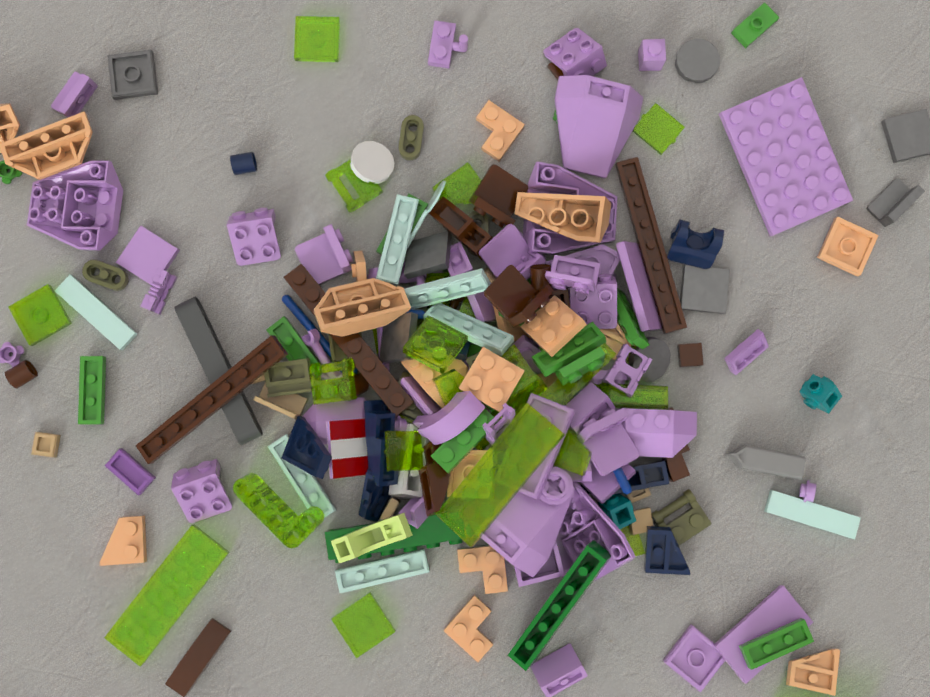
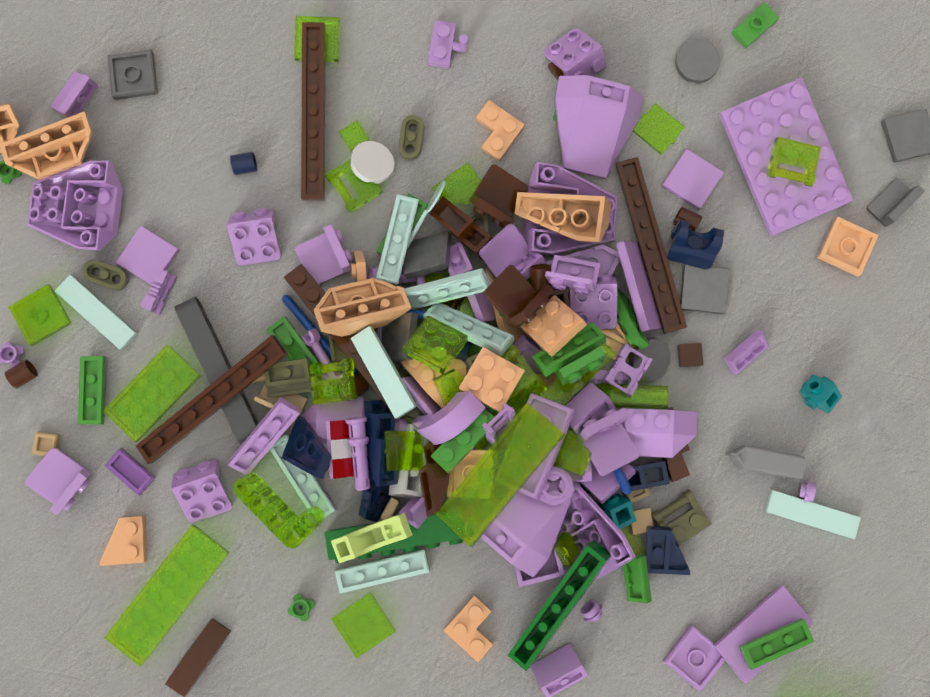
light nougat plate [457,545,508,594] -> none
lavender brick [638,39,666,71] -> none
light nougat wing [786,649,840,696] -> none
none -> lavender bracket [25,448,92,515]
none -> clear neon green plate [103,345,201,442]
none -> lavender plate [228,397,300,476]
none -> bright green plate [288,594,315,621]
none -> reddish brown plate [301,22,326,200]
none -> clear neon green tile [339,120,369,152]
none -> lavender pin [345,417,370,490]
none -> light aqua tile [351,326,417,419]
none -> clear neon green tile [553,532,579,566]
none -> lavender plate [581,600,603,622]
none -> bright green plate [623,554,652,603]
none -> lavender tile [661,148,724,210]
none -> reddish brown beam [673,207,702,231]
none -> clear neon green plate [767,137,821,187]

